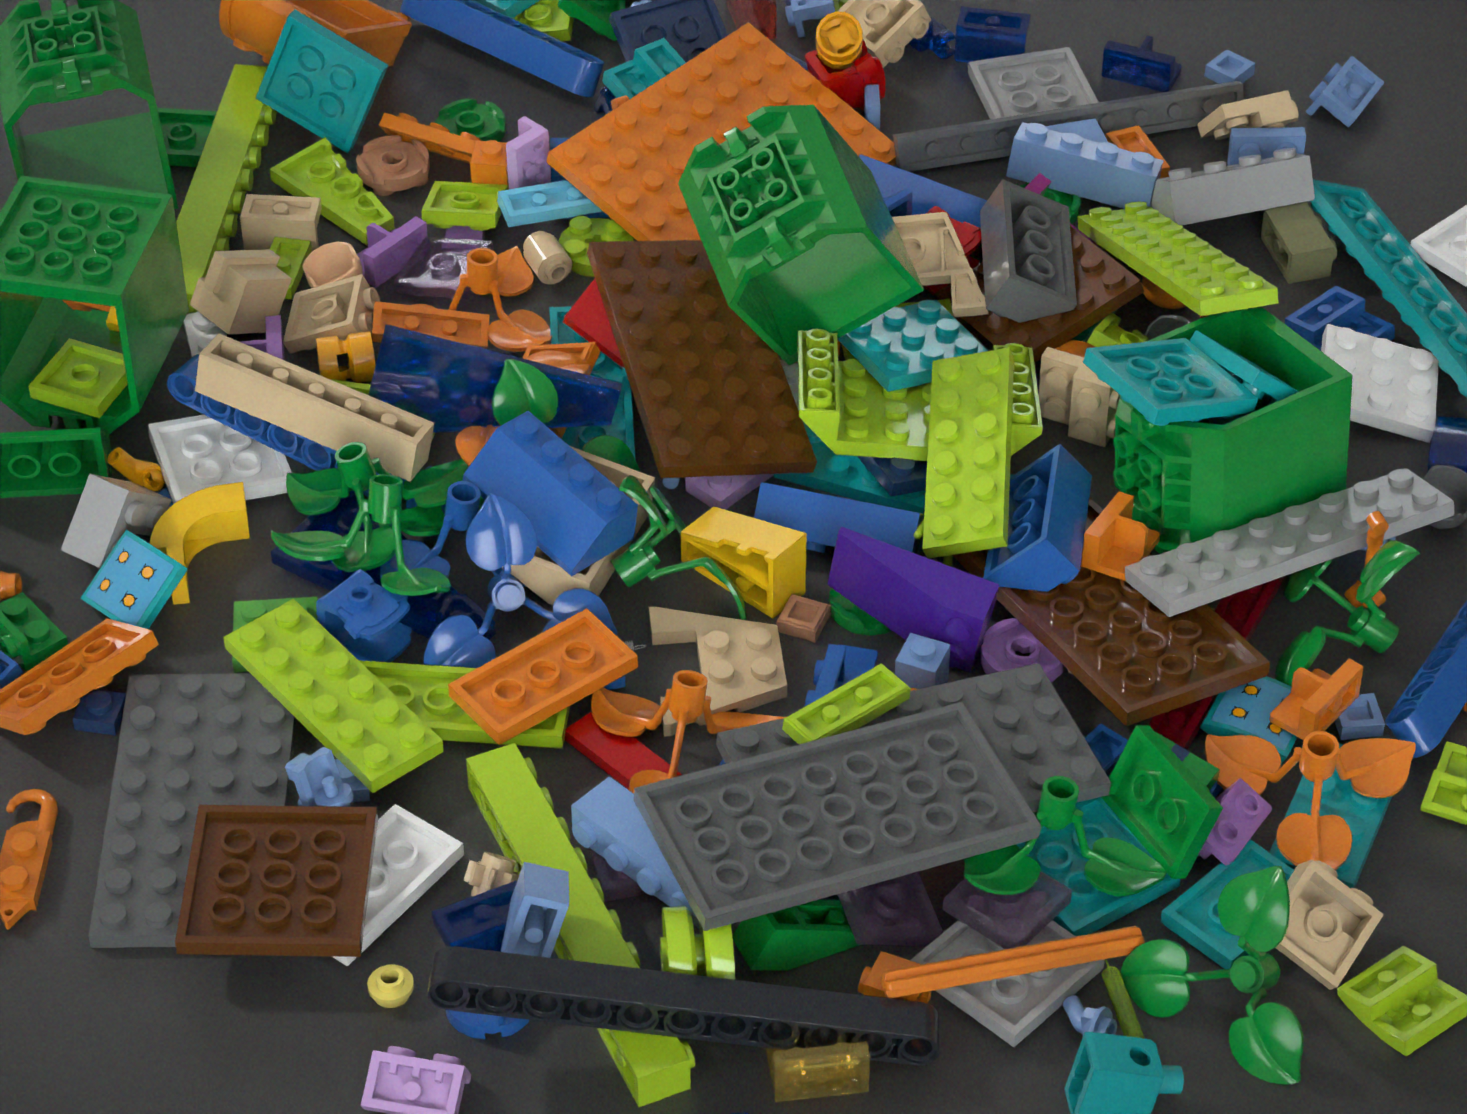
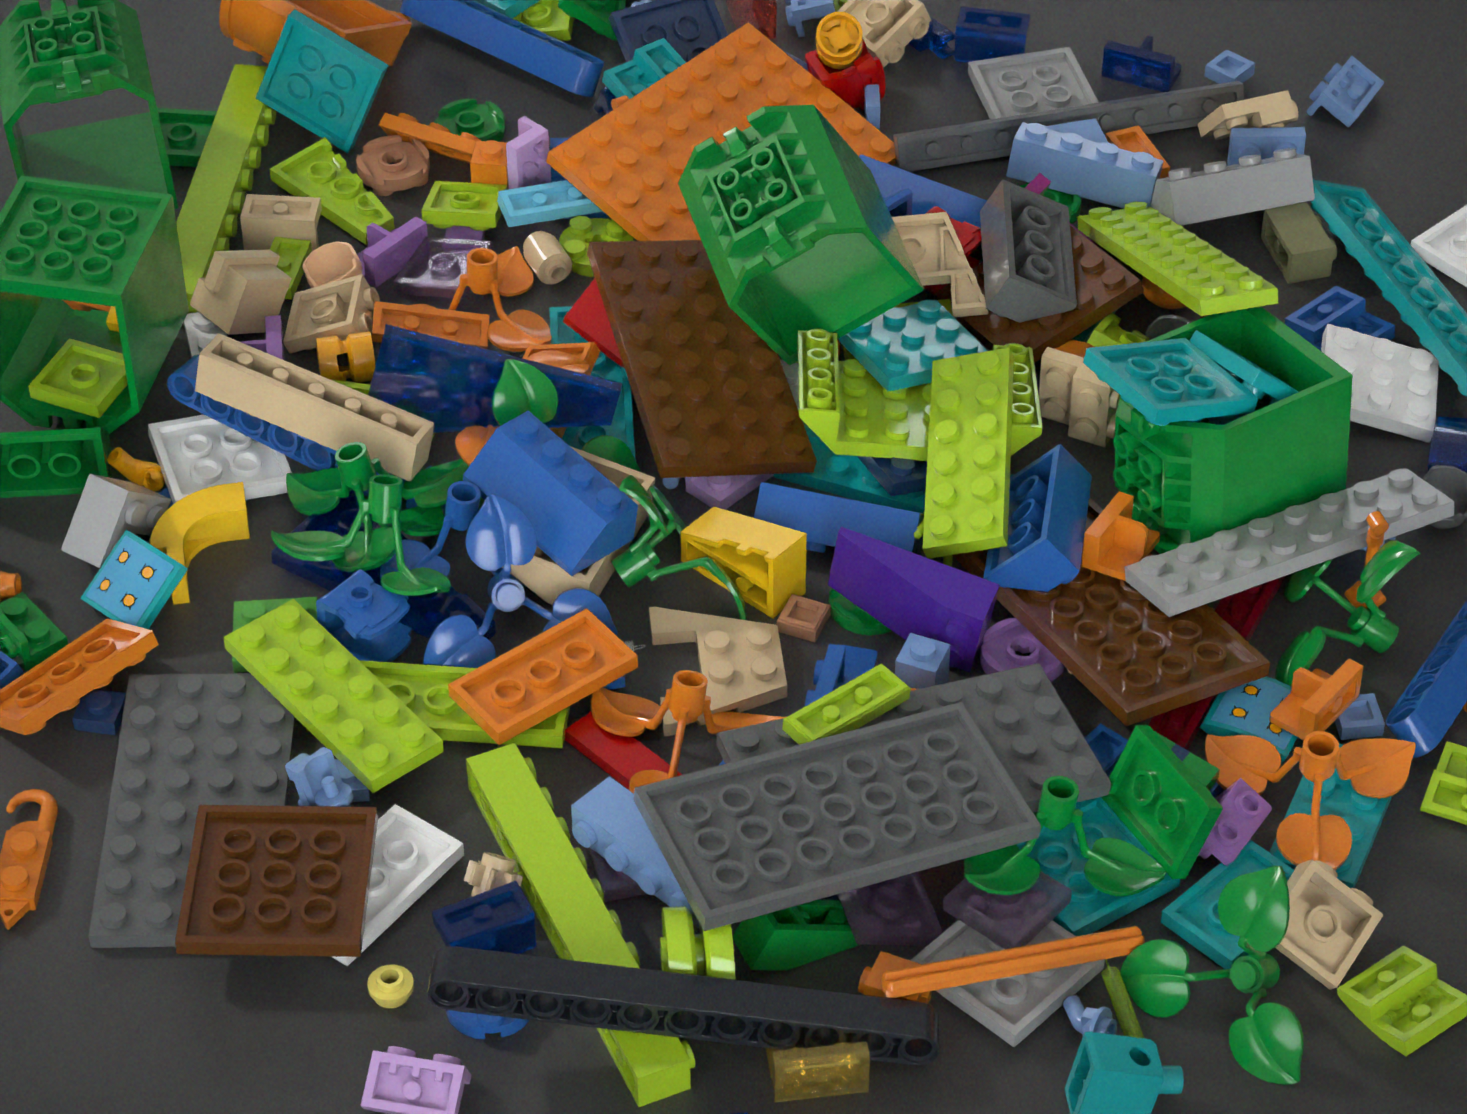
medium blue slope [501,862,569,958] -> none

